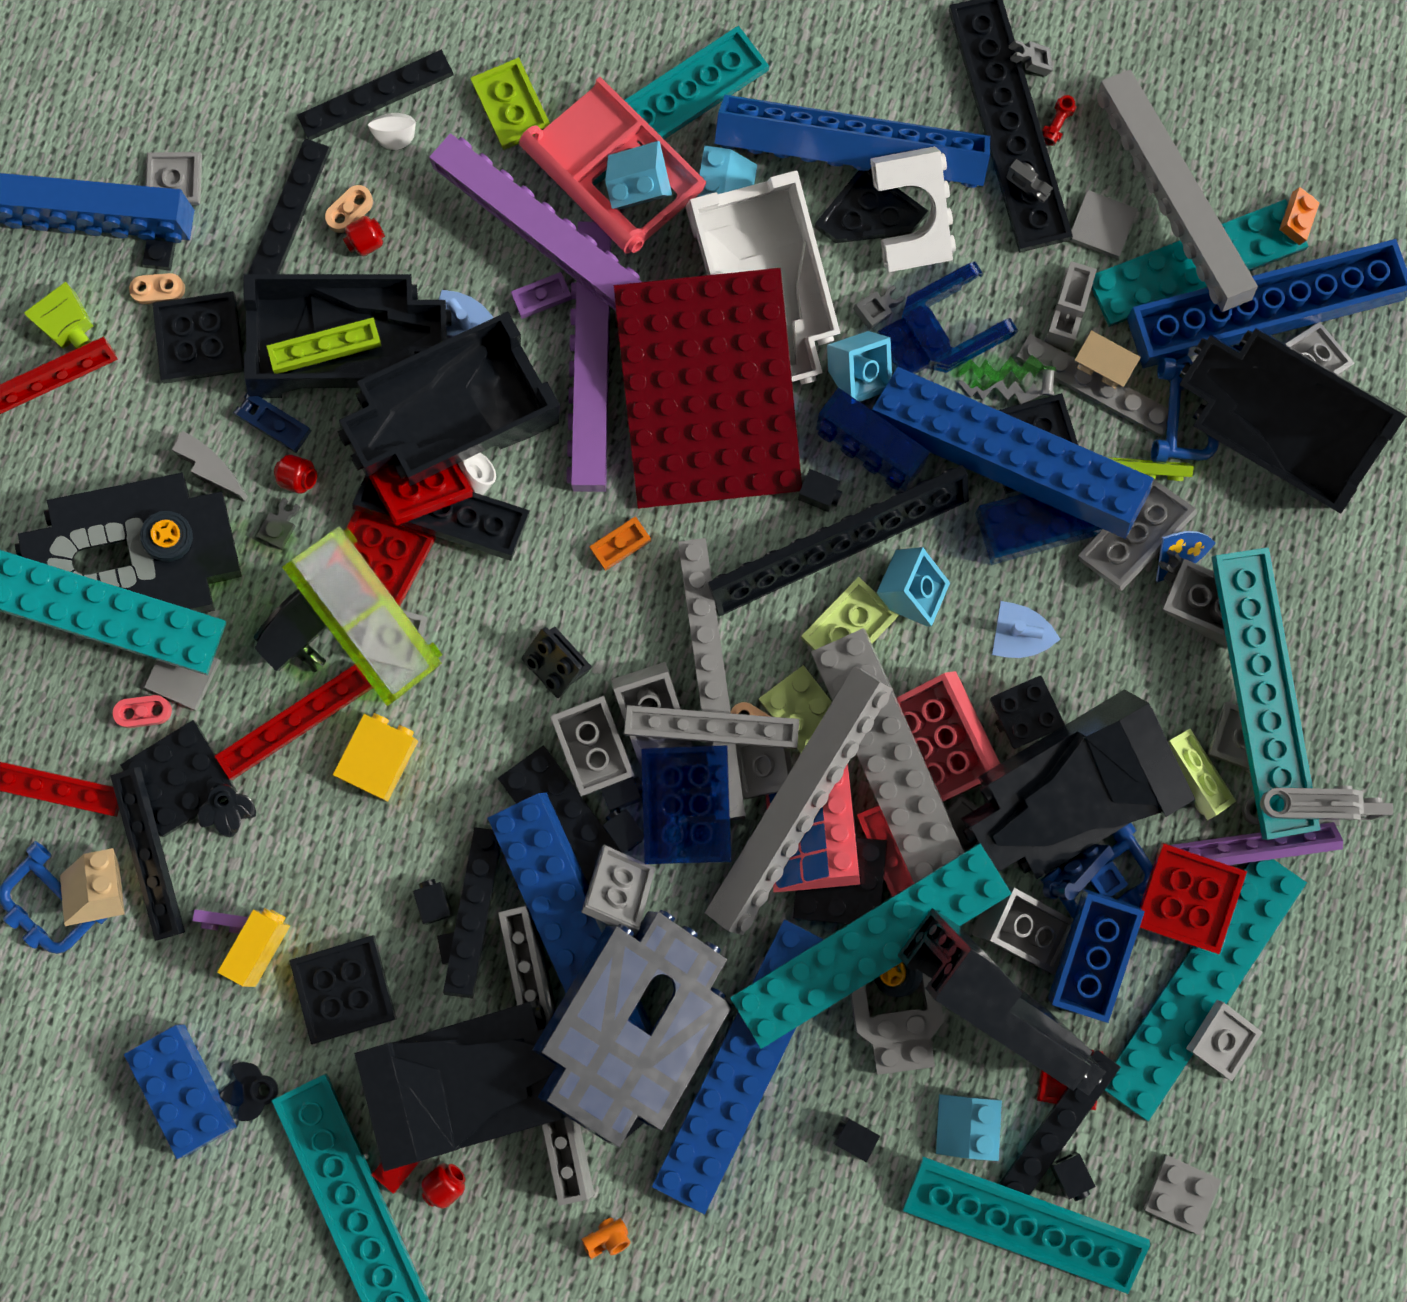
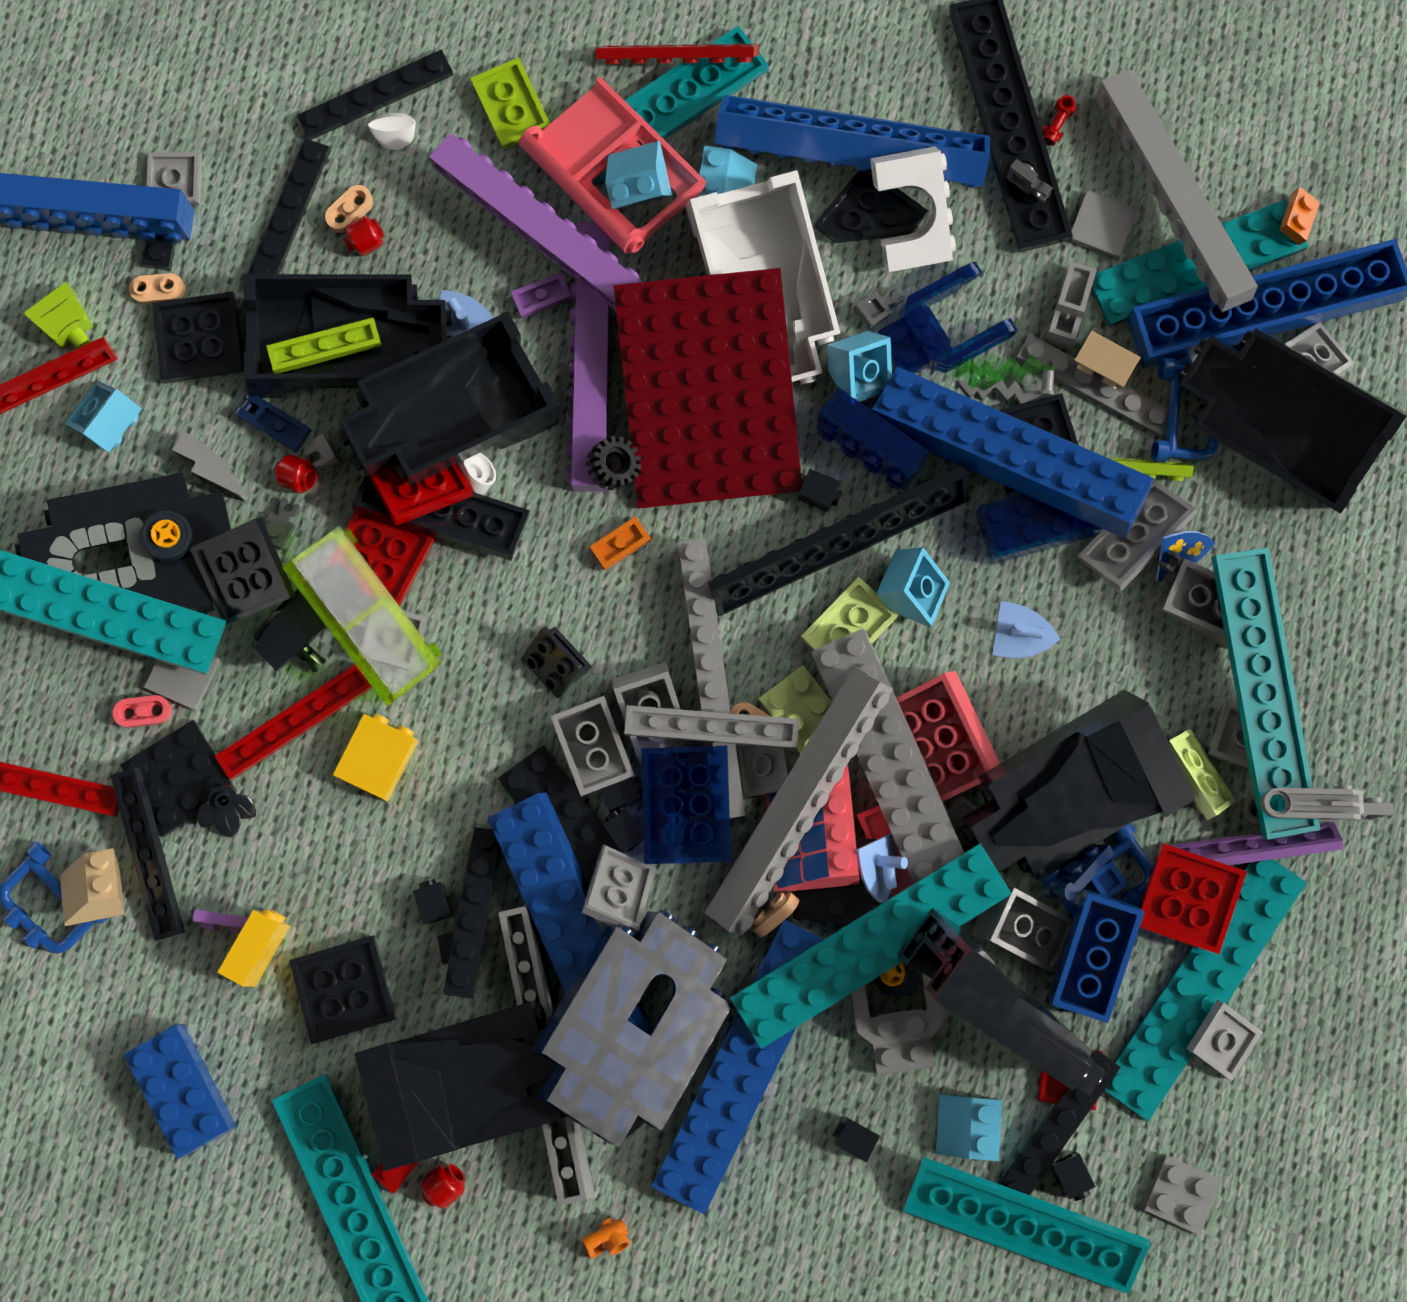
black plate [220,1062,279,1121] -> none
black bracket [990,676,1065,749] -> none
dark grey plate [1009,40,1053,76] -> none
none -> medium azure slope [65,380,142,452]
none -> black plate [190,517,296,625]
none -> light grey tile [306,433,343,470]
none -> black tyre [586,436,641,490]
none -> red plate [596,44,759,64]
none -> light nougat plate [751,891,799,938]
none -> light blue shield [856,833,908,904]

